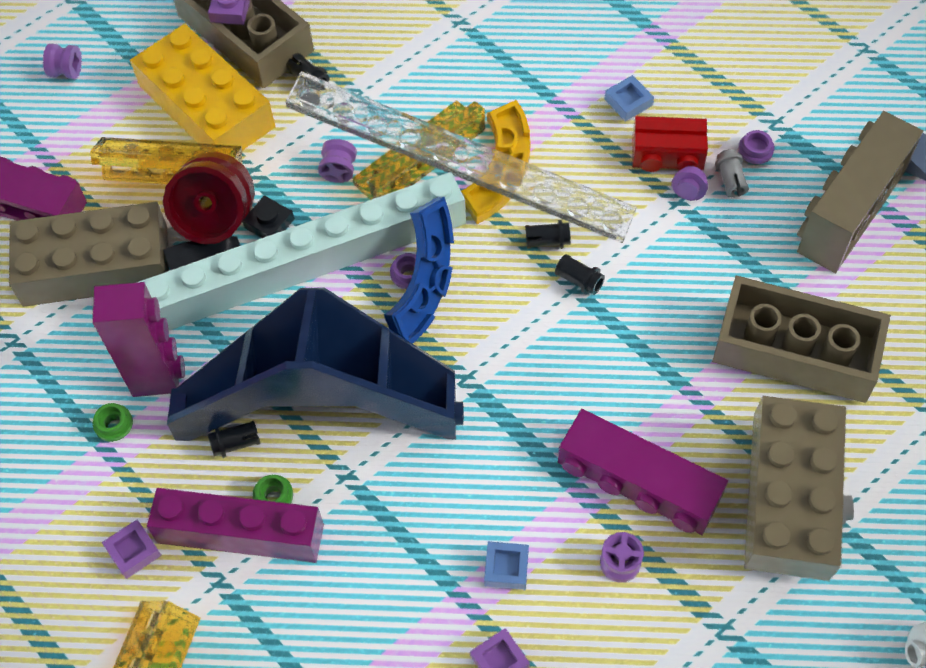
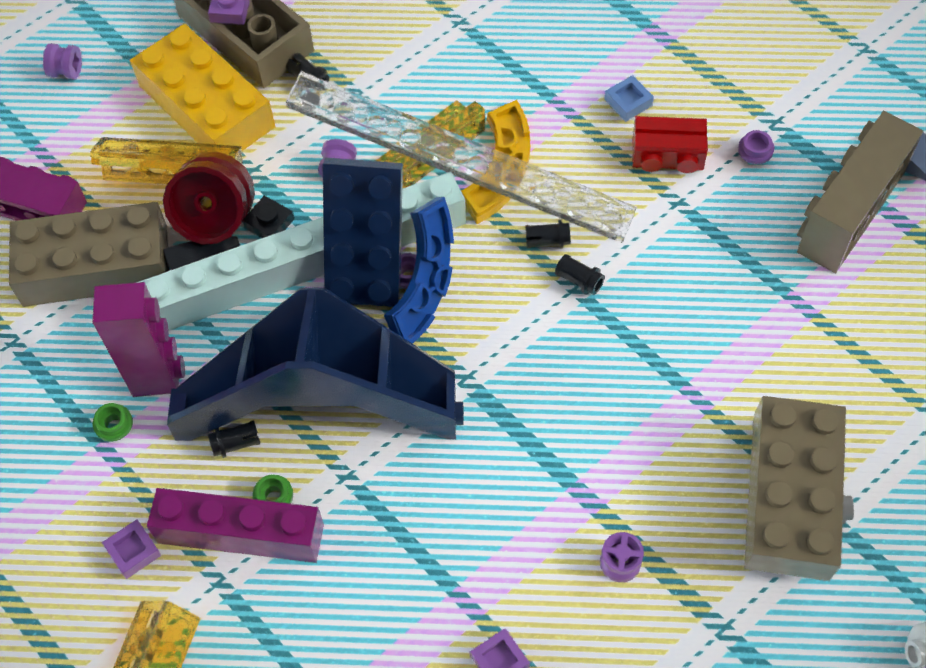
medium blue plate [484,541,529,590] -> none
magenta brick [558,408,729,536] -> none
medium lavender plate [671,166,708,201] -> none
dark tan brick [712,275,891,403] -> none
light grey pin [715,149,749,198] -> none
none -> dark blue plate [322,158,403,307]

